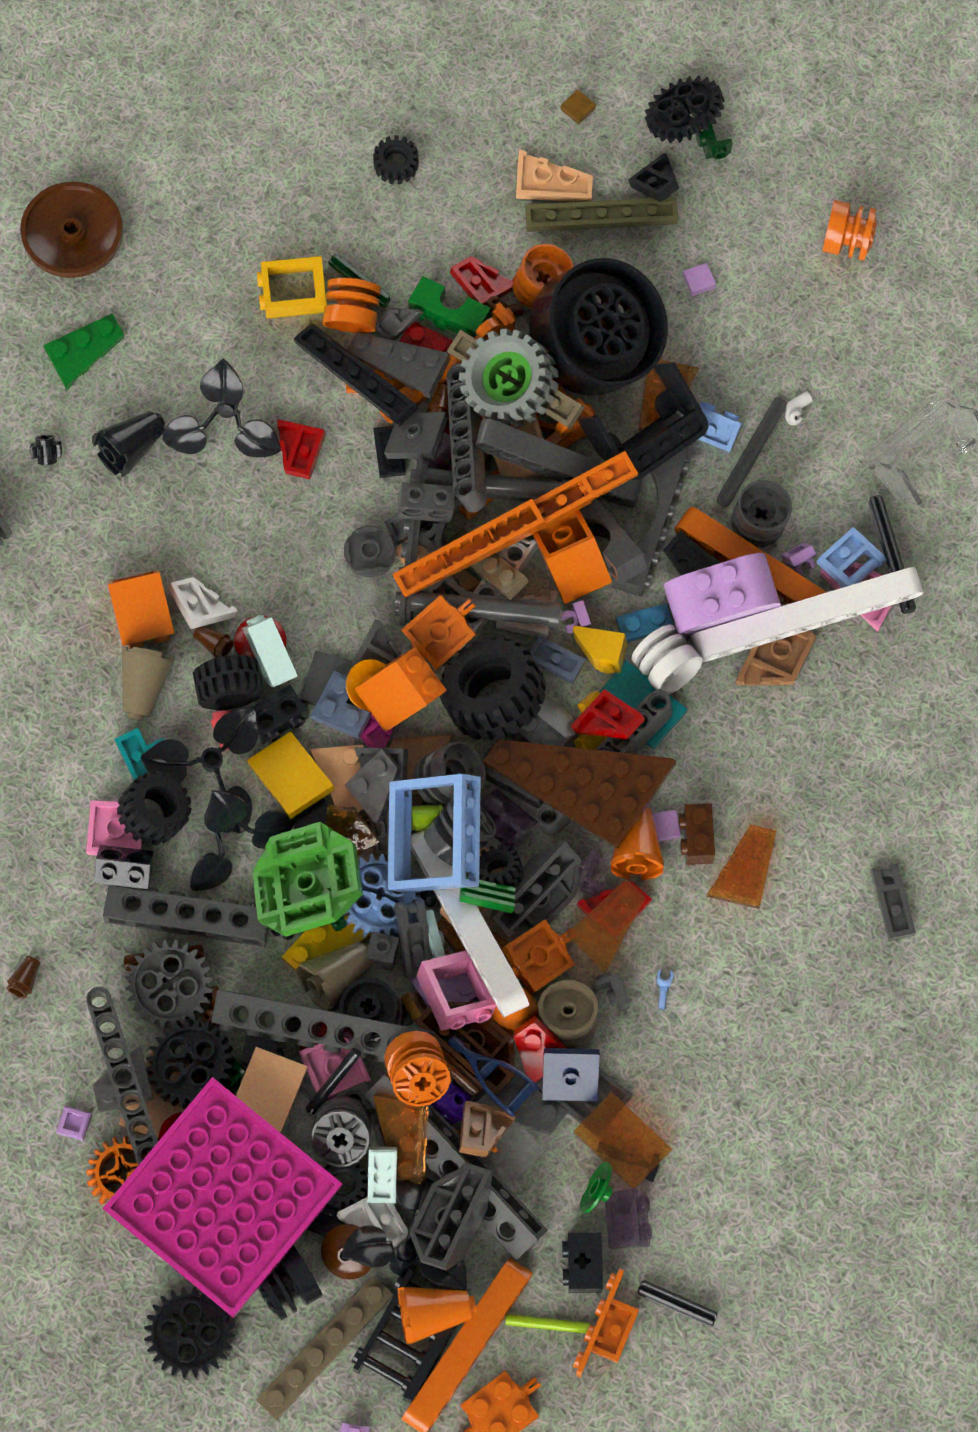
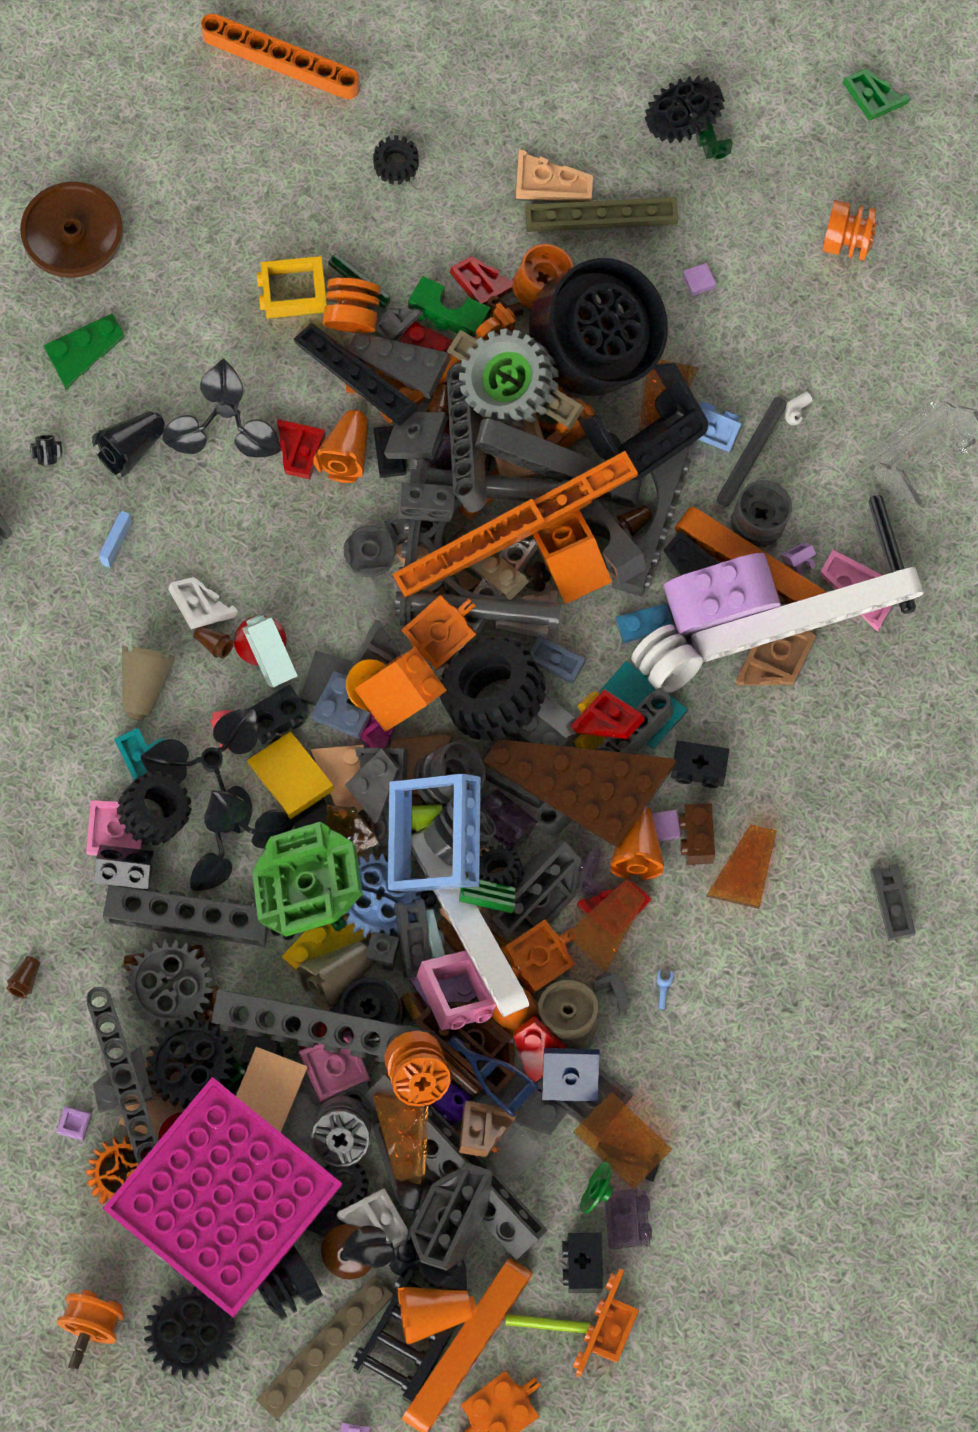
orange slope [108,570,174,649] -> none
black tyre [193,655,264,710] -> none
black bar [305,1048,361,1115] -> none
light aqua plate [368,1147,397,1203] -> none
pearl gold tile [560,89,596,125] -> none
lavender tile [561,600,591,633] -> none
yellow slope [573,626,628,674] -> none
black wing [628,153,679,202] -> none
black axle [637,1280,718,1326] -> none
light blue plate [816,527,886,588] -> none
none -> orange wheel [57,1290,125,1370]
none -> light blue tile [99,511,132,568]
none -> orange beam [201,13,360,99]
none -> orange cone [313,410,369,483]
none -> black plant [524,561,550,592]
none -> reddish brown cone [617,505,652,537]
none -> black brick [671,740,730,788]
none -> green wing [843,69,911,121]

